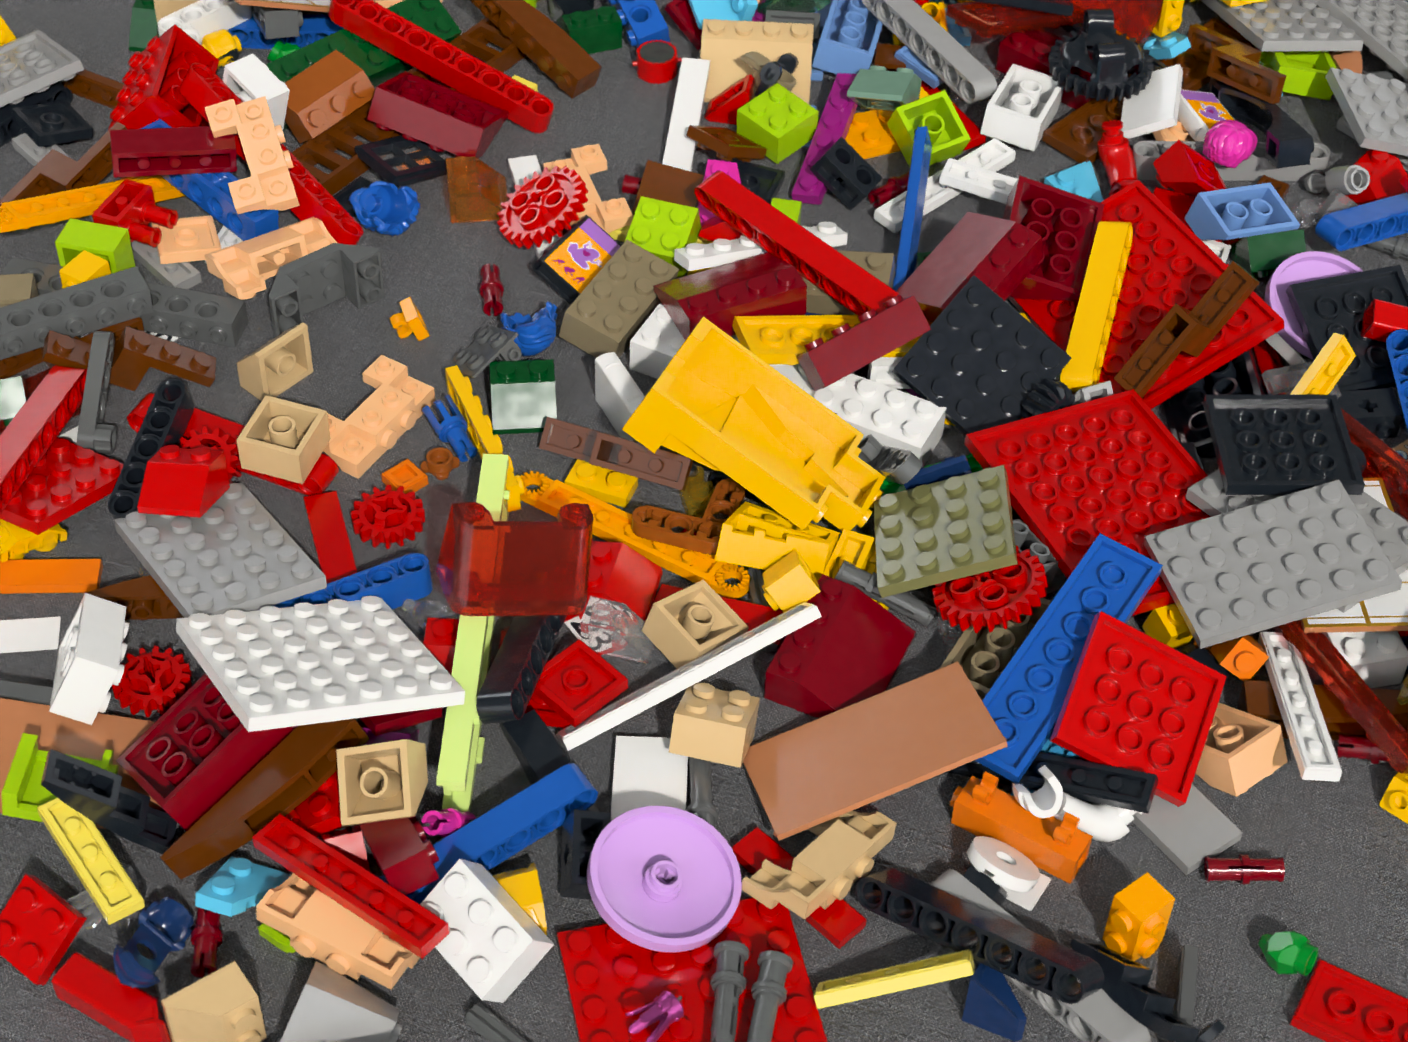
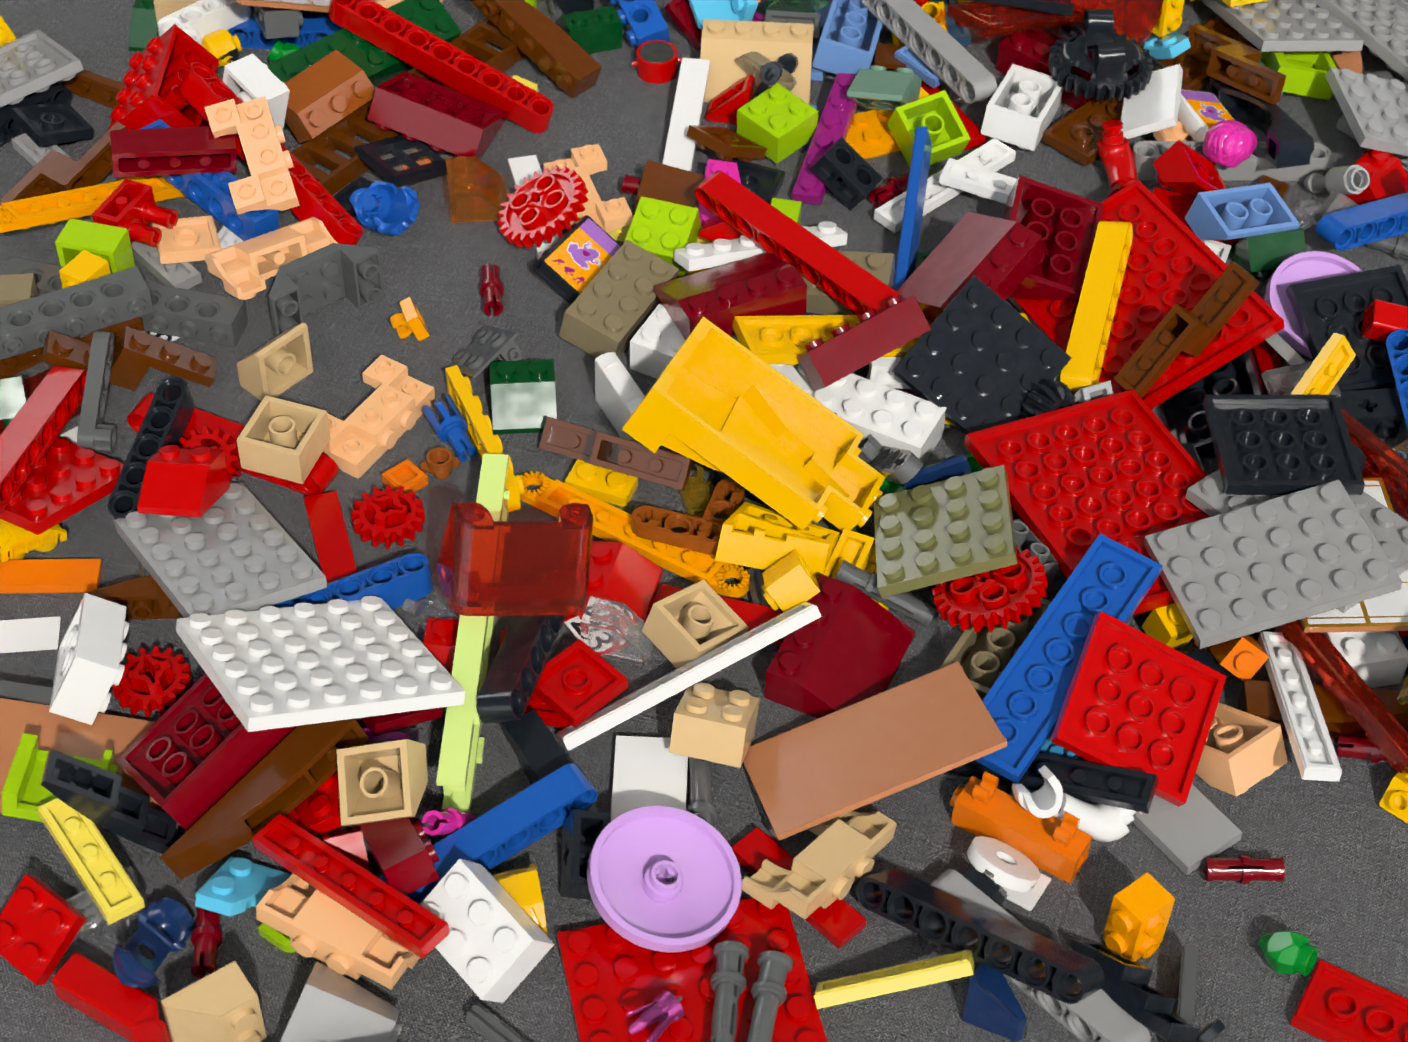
blue hair [500,301,558,357] -> none
medium azure wing [1044,161,1103,203] -> none

